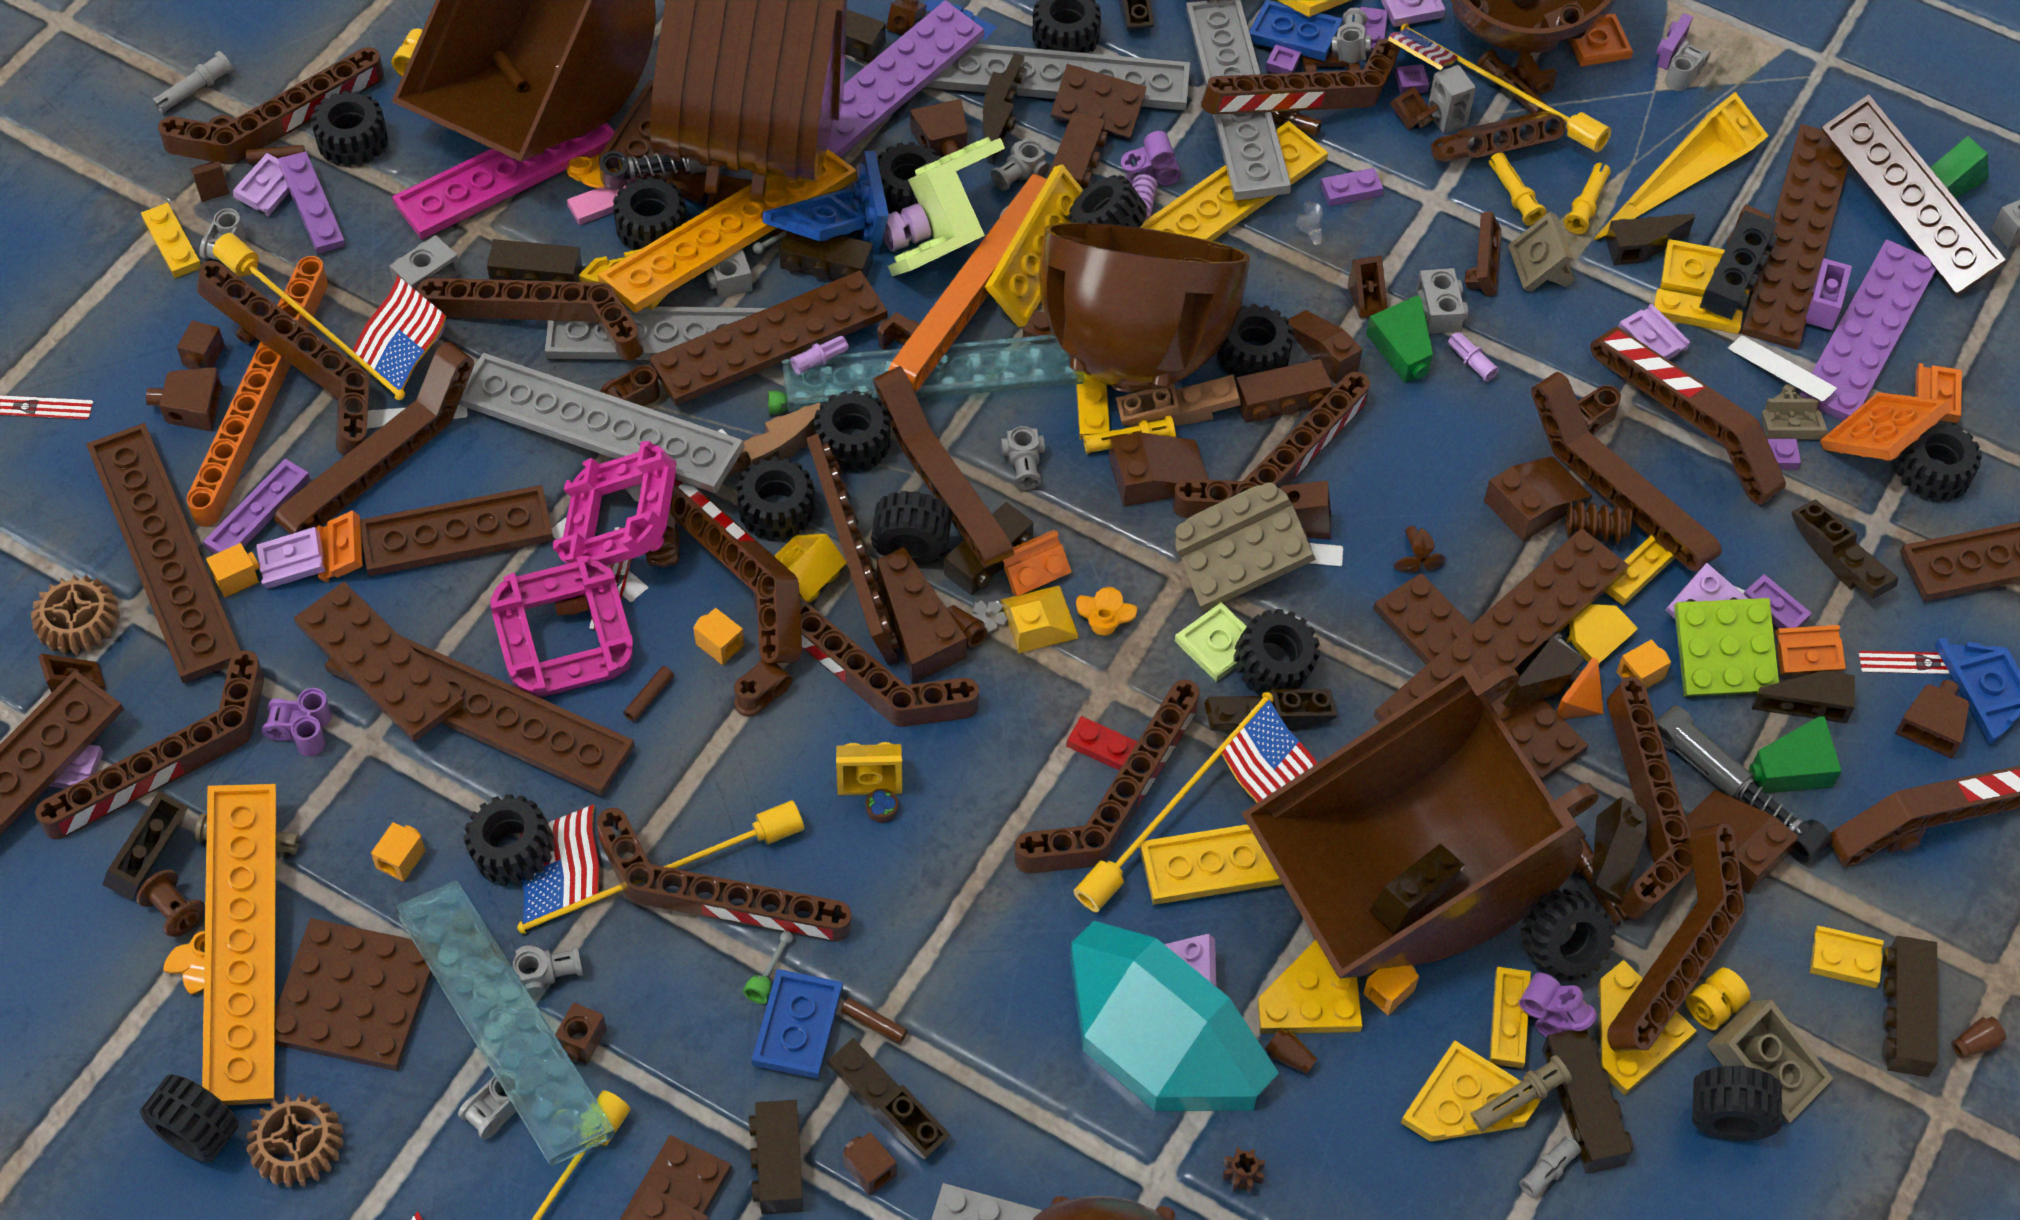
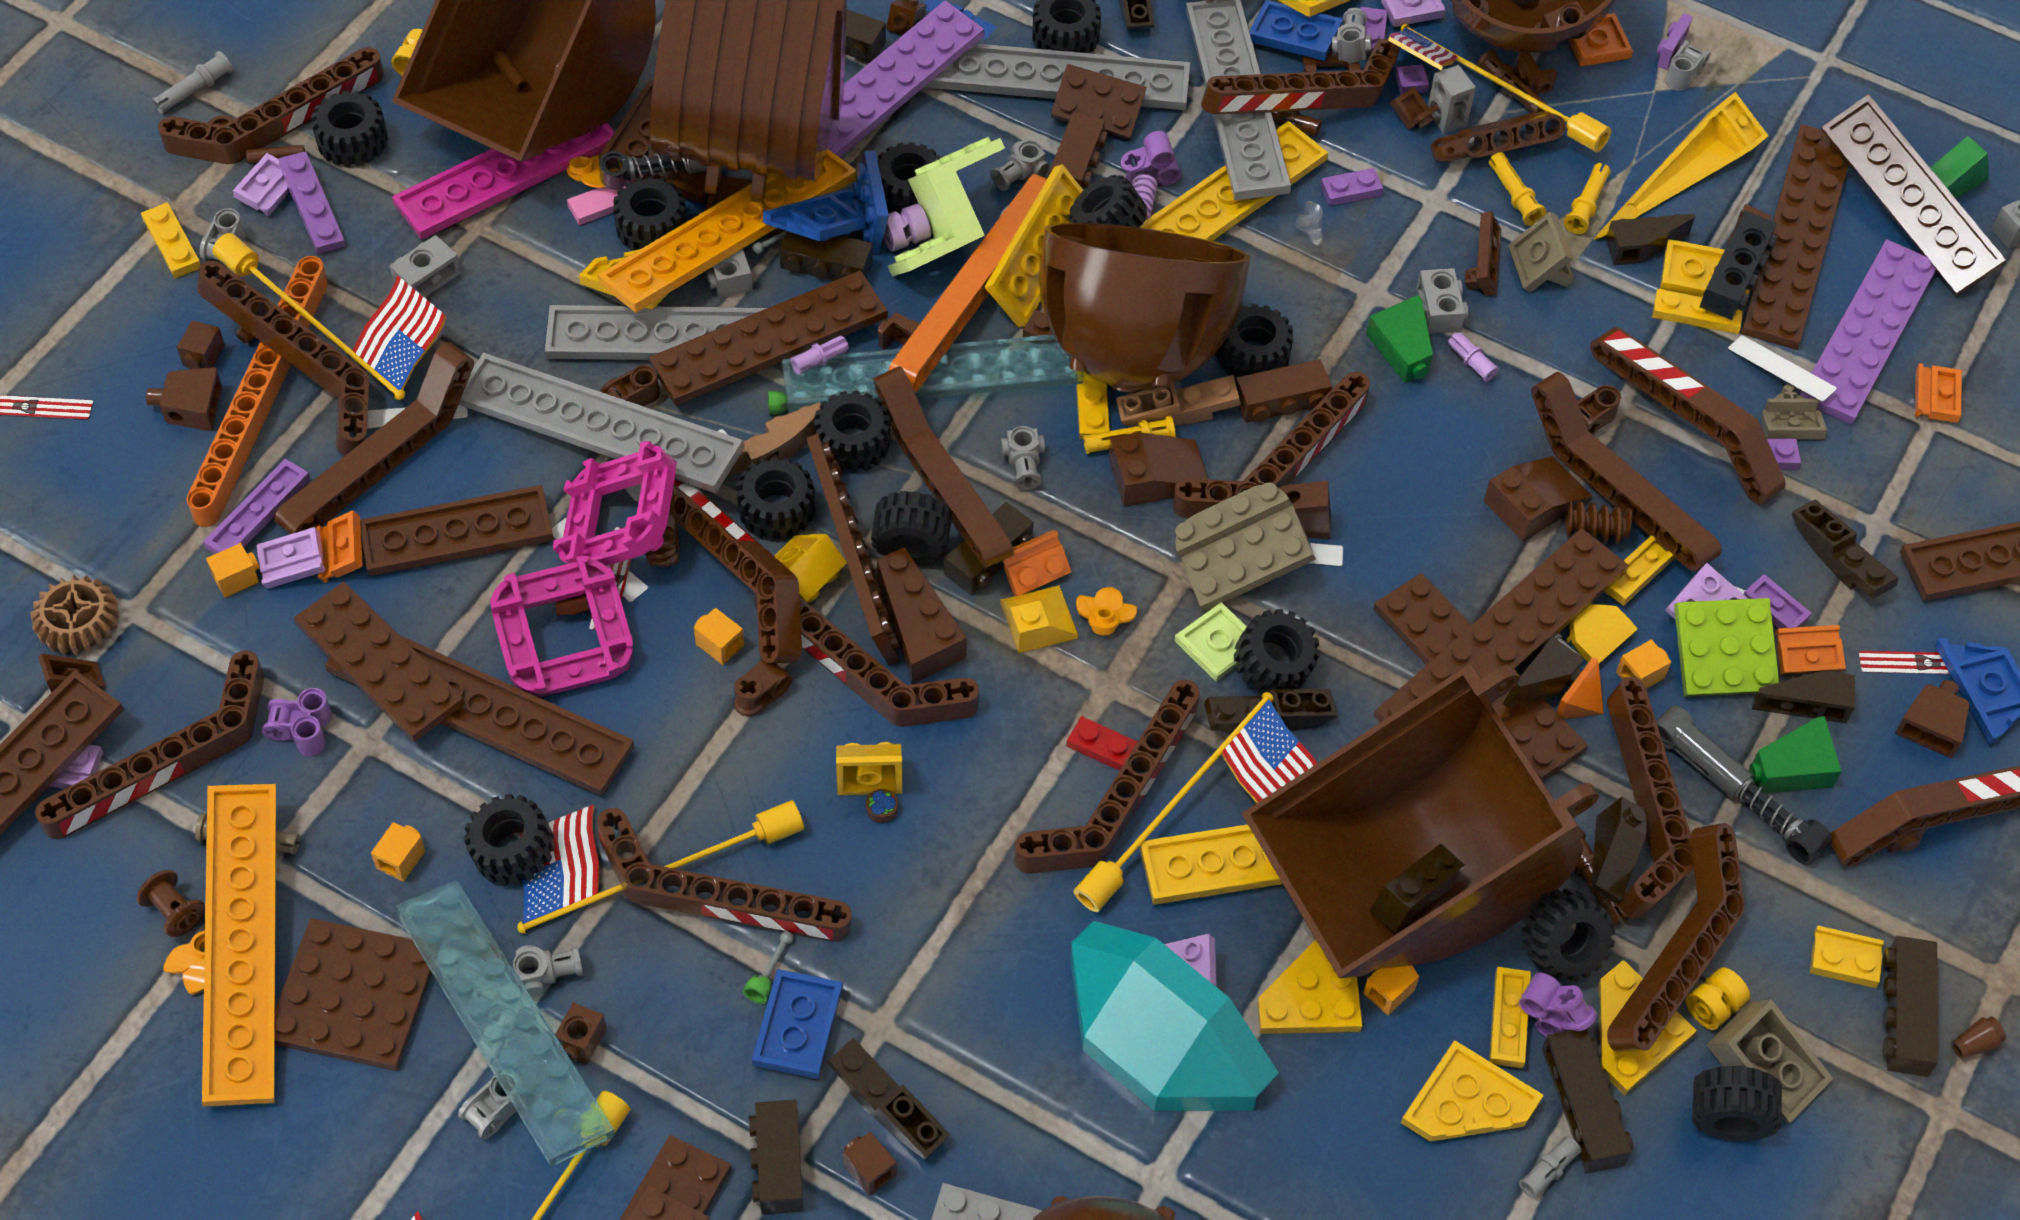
reddish brown plate [86,423,240,683] -> none
dark brown brick [102,791,188,901] -> none
black tyre [140,1074,239,1163] -> none
reddish brown slope [189,160,230,202] -> none
medium nougat gear [247,1092,344,1188] -> none
reddish brown beam [417,278,644,361] -> none
dark brown brick [487,239,582,282] -> none
reddish brown piece [623,666,674,722] -> none
reddish brown piece [841,997,908,1045] -> none
reddish brown torso [910,99,968,157] -> none
reddish brown cone [947,605,987,648] -> none
light grey plant [973,600,1008,634] -> none
dark brown slope [983,53,1027,164] -> none
reddish brown gear [1222,1147,1265,1193] -> none
medium lavender plate [1265,44,1301,74] -> none
reddish brown cone [1265,1027,1317,1074] -> none
reddish brown slope [1288,310,1363,384] -> none
reddish brown slope [1348,255,1388,317] -> none
reddish brown plant [1393,526,1446,573] -> none
dark tan pin [1470,1055,1572,1132] -> none
lavender plate [1618,304,1690,360] -> none
reddish brown slope [1686,790,1799,894] -> none
medium lavender brick [1805,258,1852,330] -> none
orange plate [1820,392,1949,461] -> none
black tyre [1896,421,1982,502] -> none

